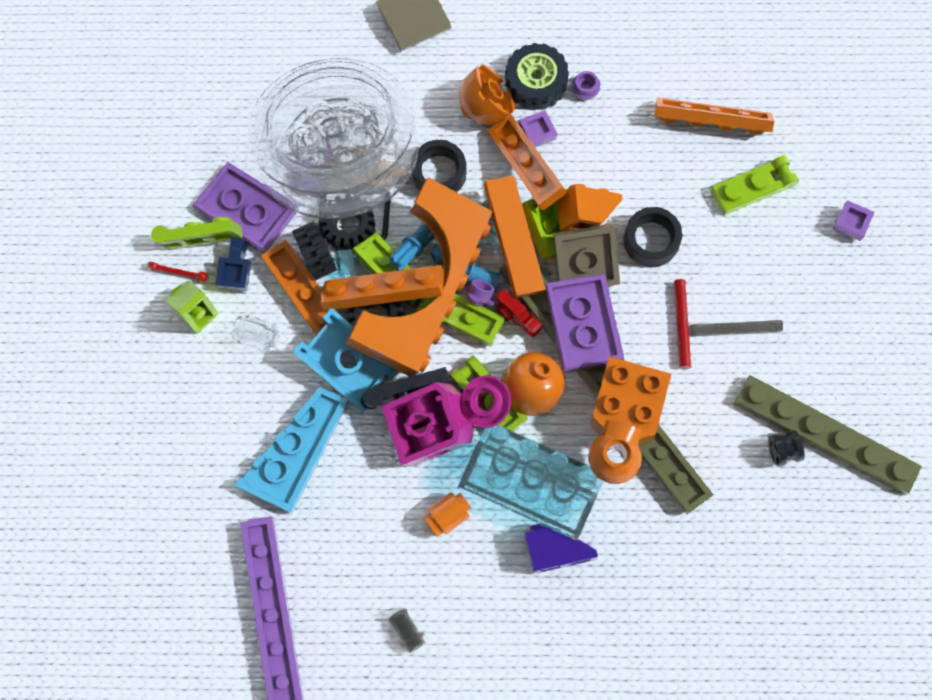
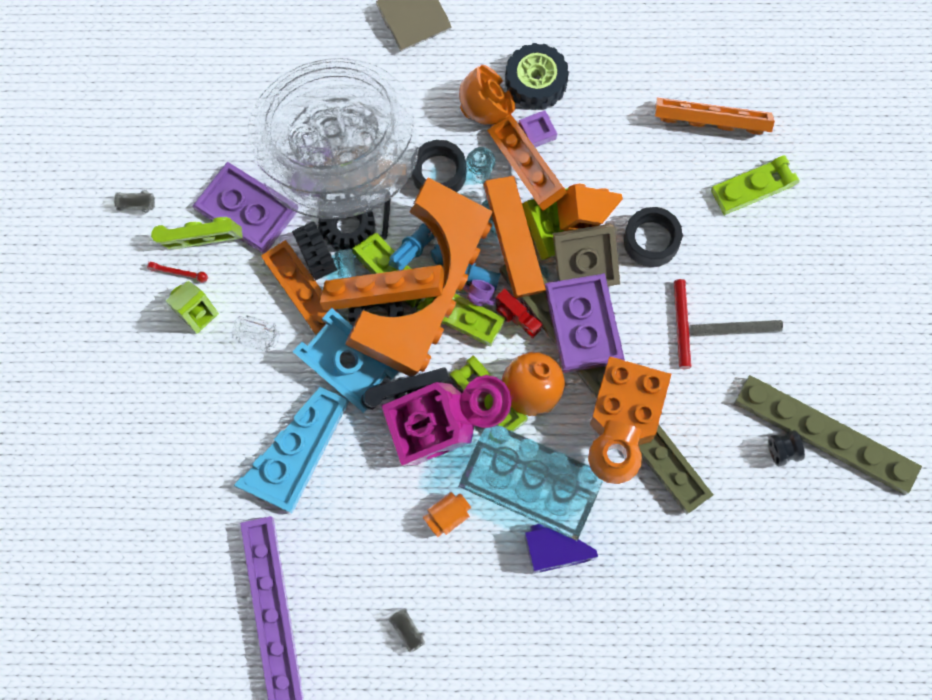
dark blue plate [215,237,252,292] -> none
medium lavender plate [572,71,601,100] -> none
medium lavender plate [833,200,875,241] -> none
none -> clear smoke pin [114,190,155,213]
none -> clear light blue cone [466,147,496,184]

